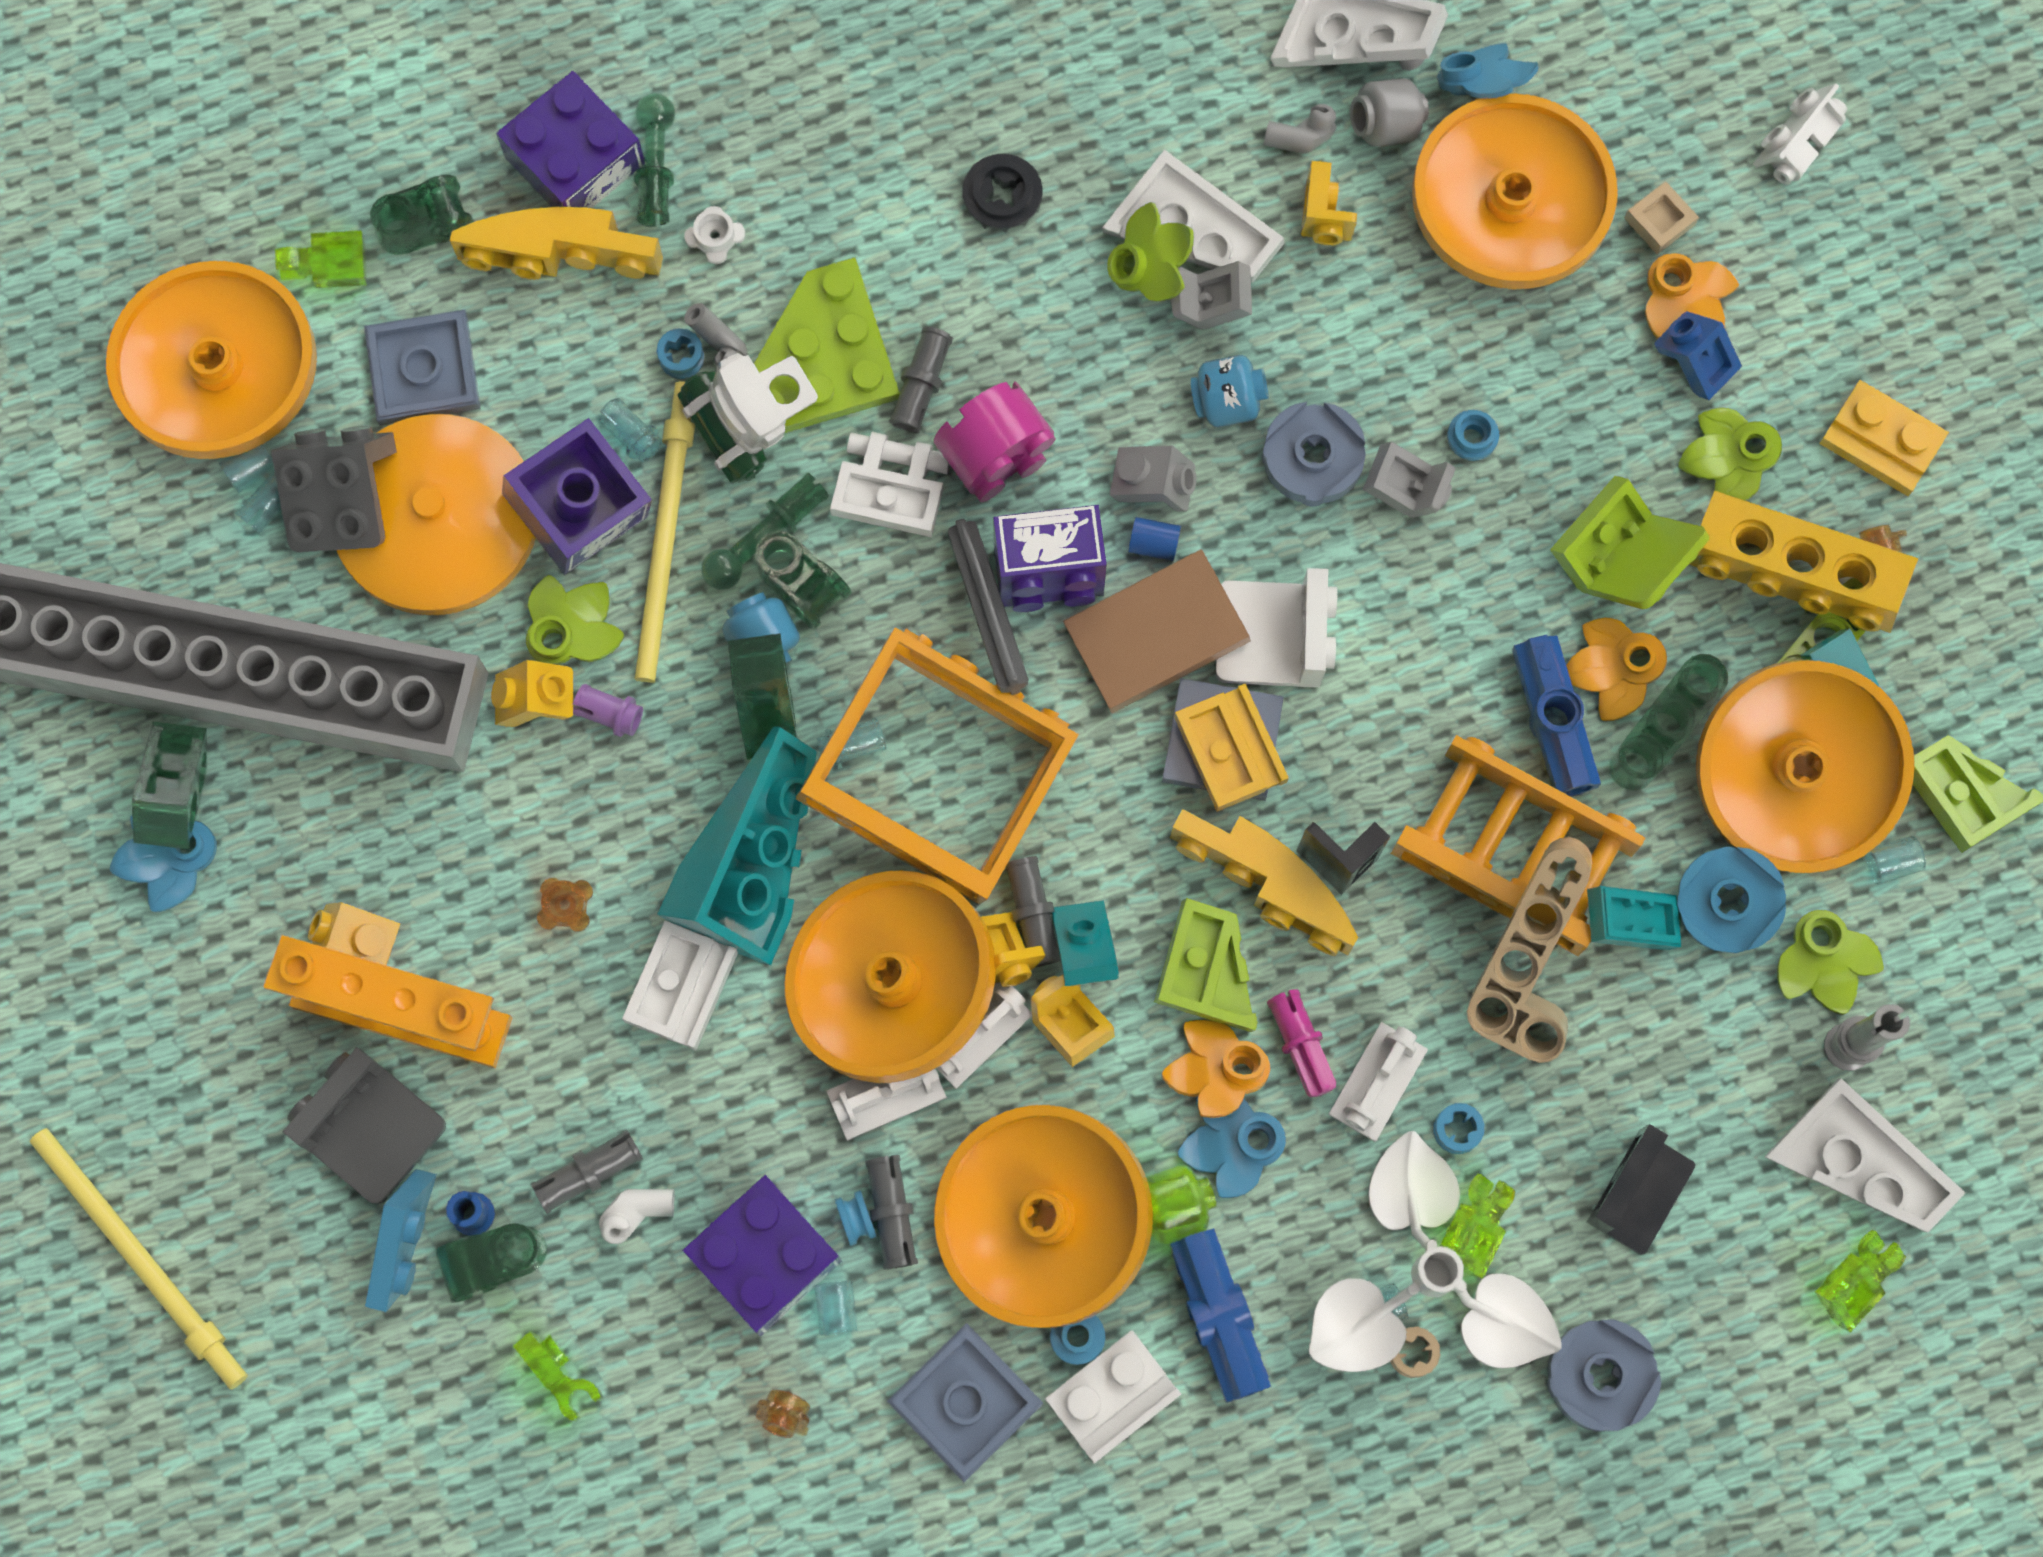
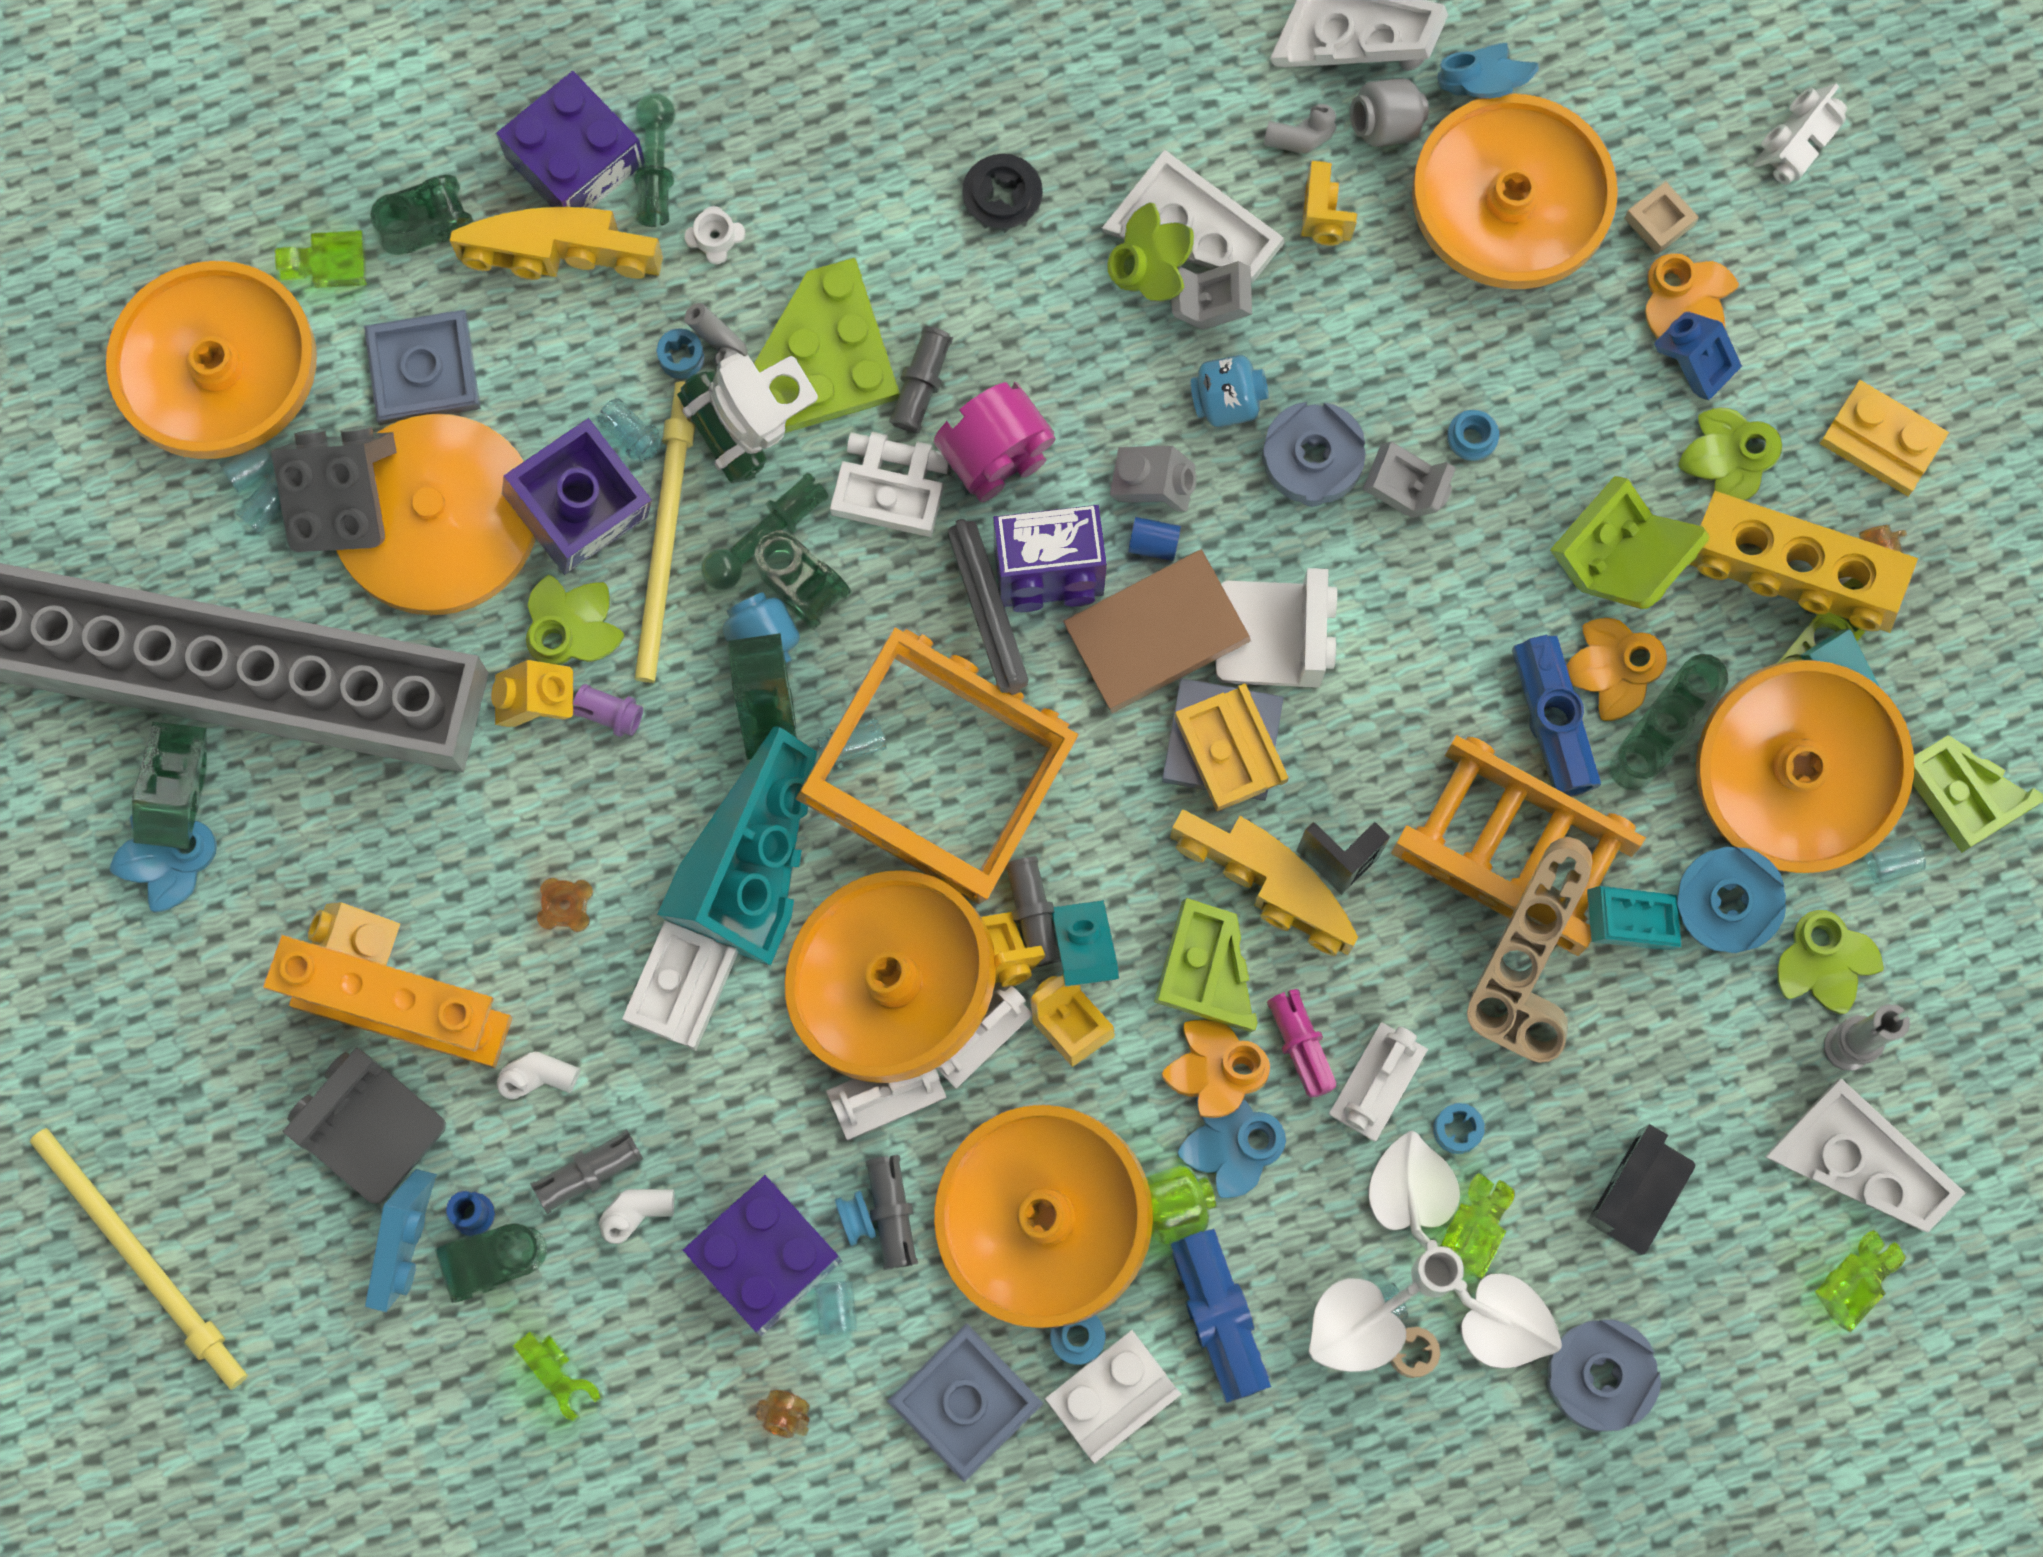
none -> white arm [497,1052,580,1099]

